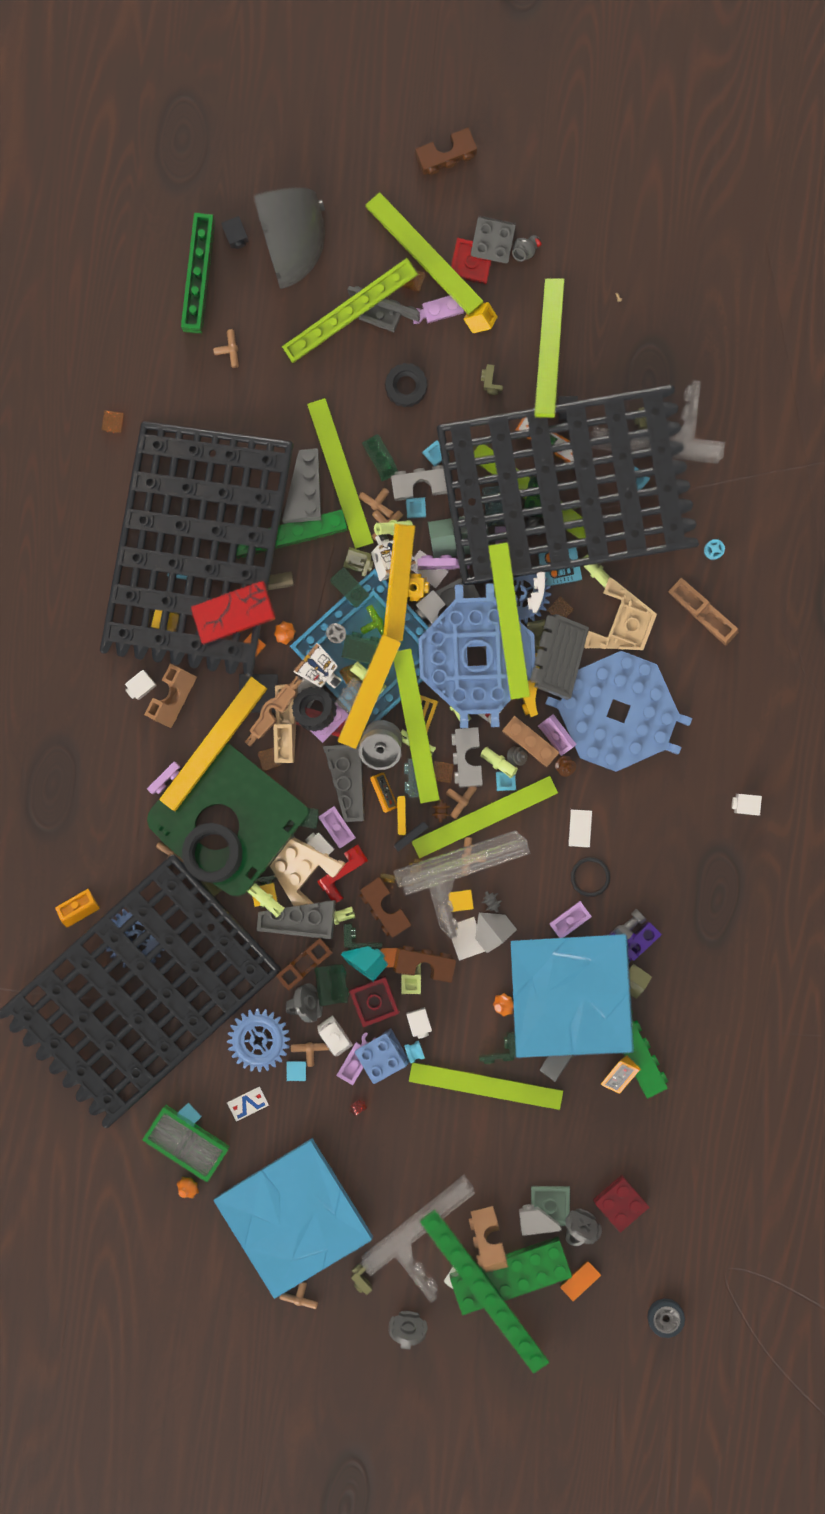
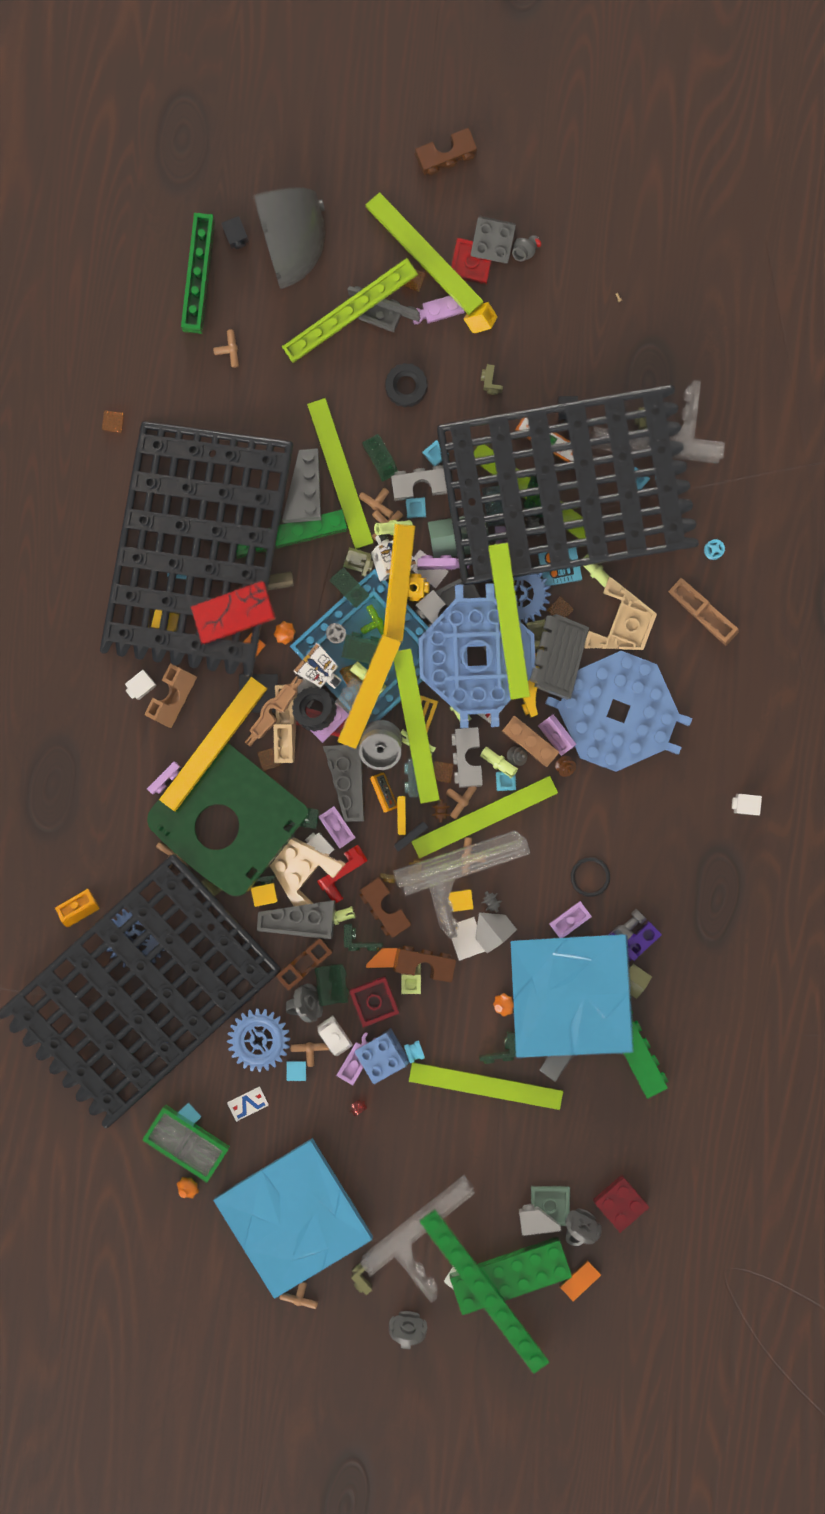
black tyre [182,823,243,883] -> none
yellowish green pin [248,883,285,917] -> none
teal slope [341,946,388,981] -> none
white brick [407,1007,432,1039] -> none
medium nougat arch [469,1206,508,1272] -> none
white slope [528,572,545,613] -> none
lime tile [535,279,565,417] -> none
white sticker [569,810,592,847] -> none
slope [601,1056,640,1094] -> none
wheel [647,1298,685,1338] -> none

